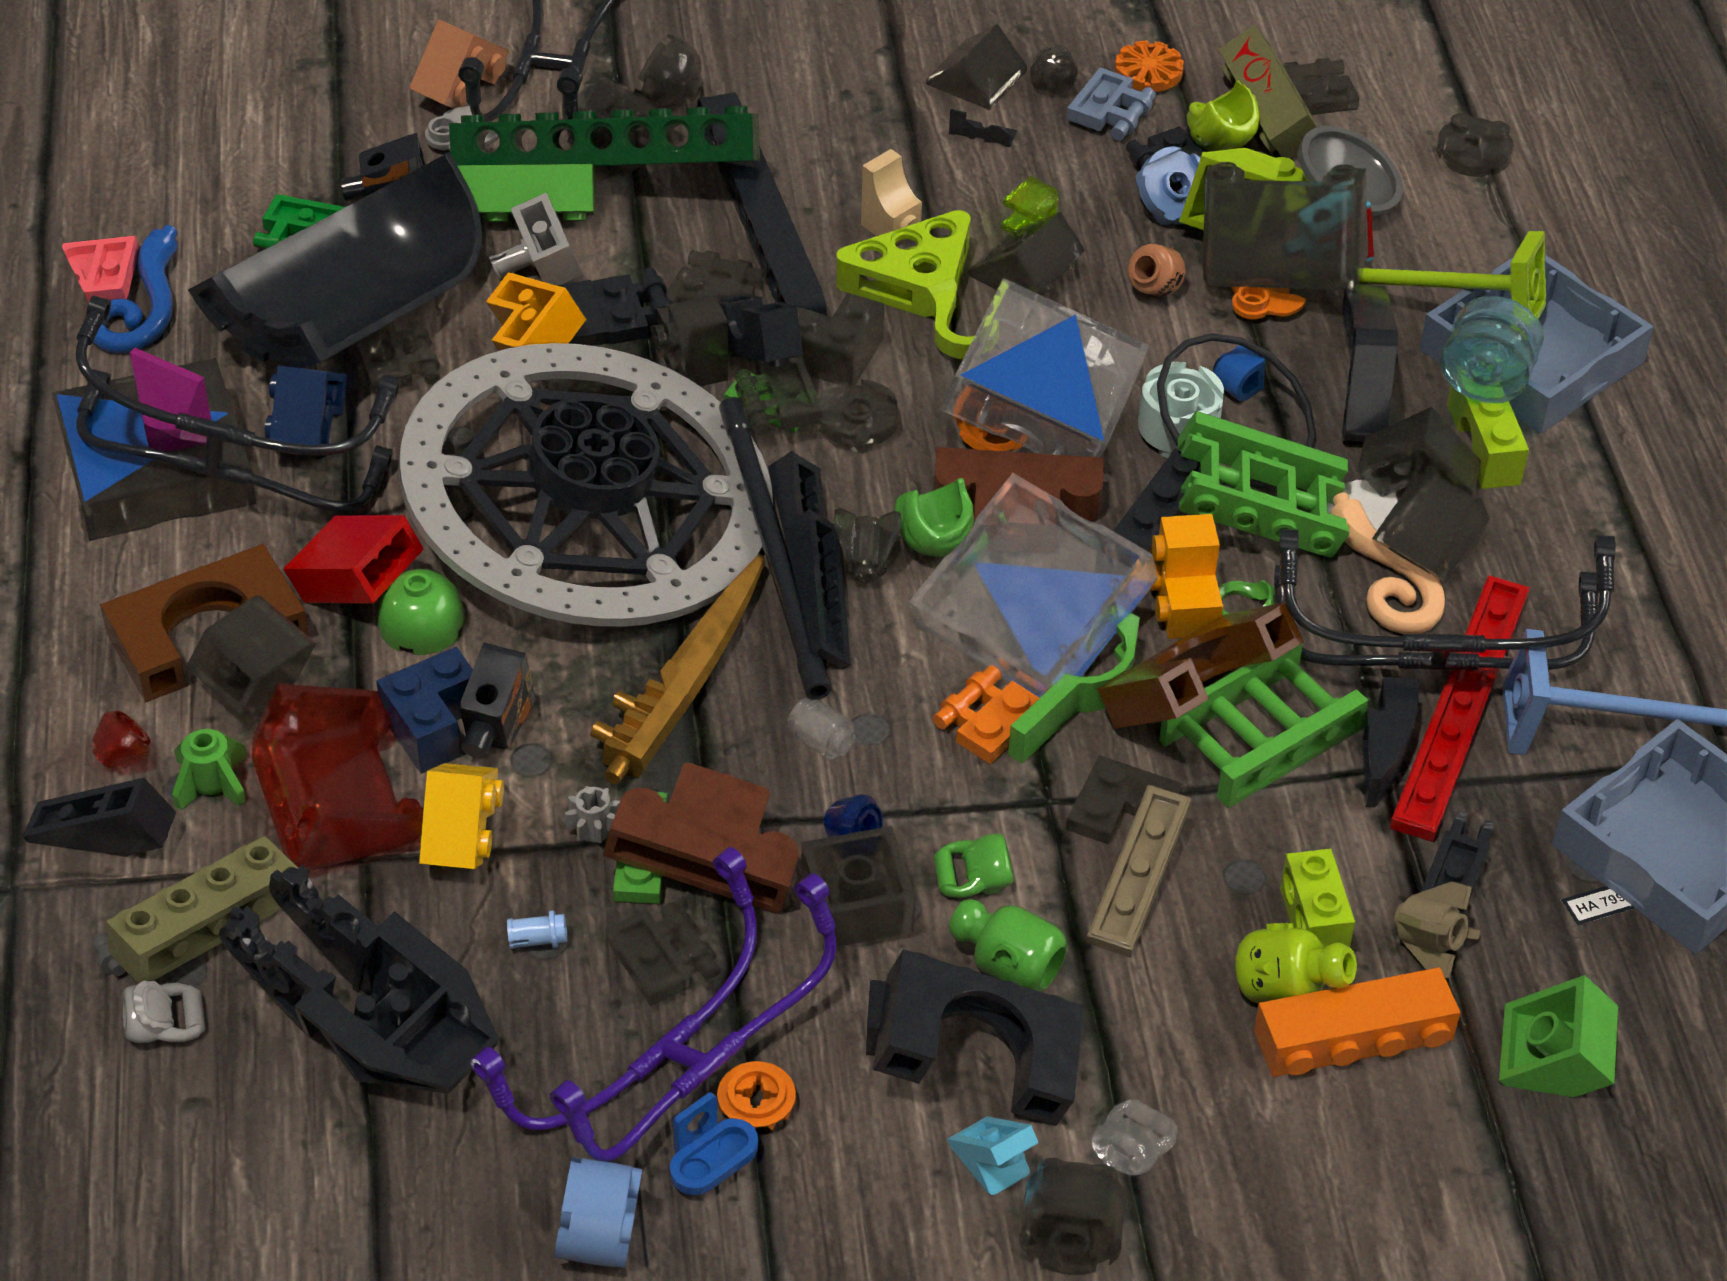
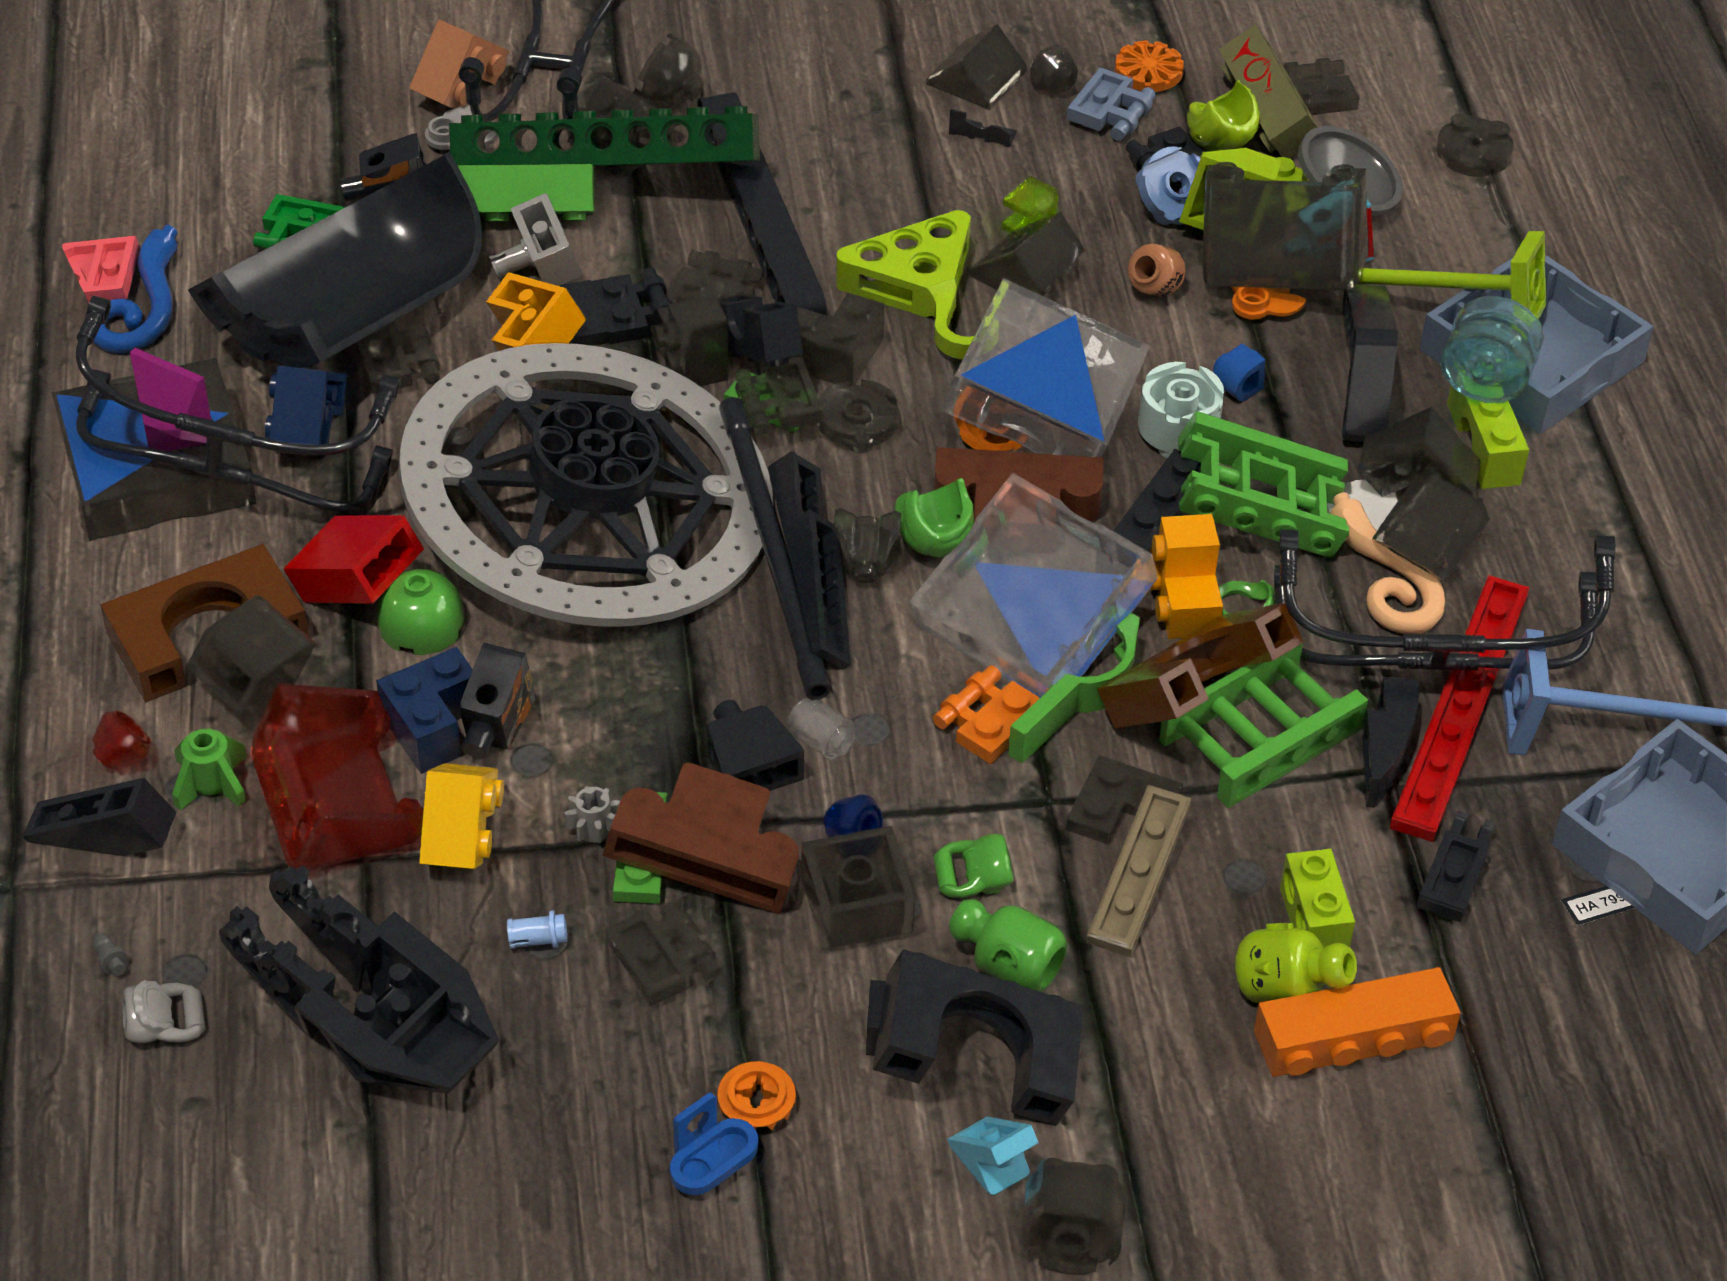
olive brick [106,836,298,984] -> none
dark purple bar [470,847,836,1162] -> none
medium blue brick [554,1156,642,1268] -> none
pearl gold piece [590,555,765,784] -> none
tan arch [861,149,922,246] -> none
clear piece [1092,1099,1178,1176] -> none
black piece [1156,333,1316,489] -> none
dark tan brick [1394,882,1480,978] -> none
bright green slope [1499,975,1618,1098] -> none
none -> black torso [707,700,804,791]

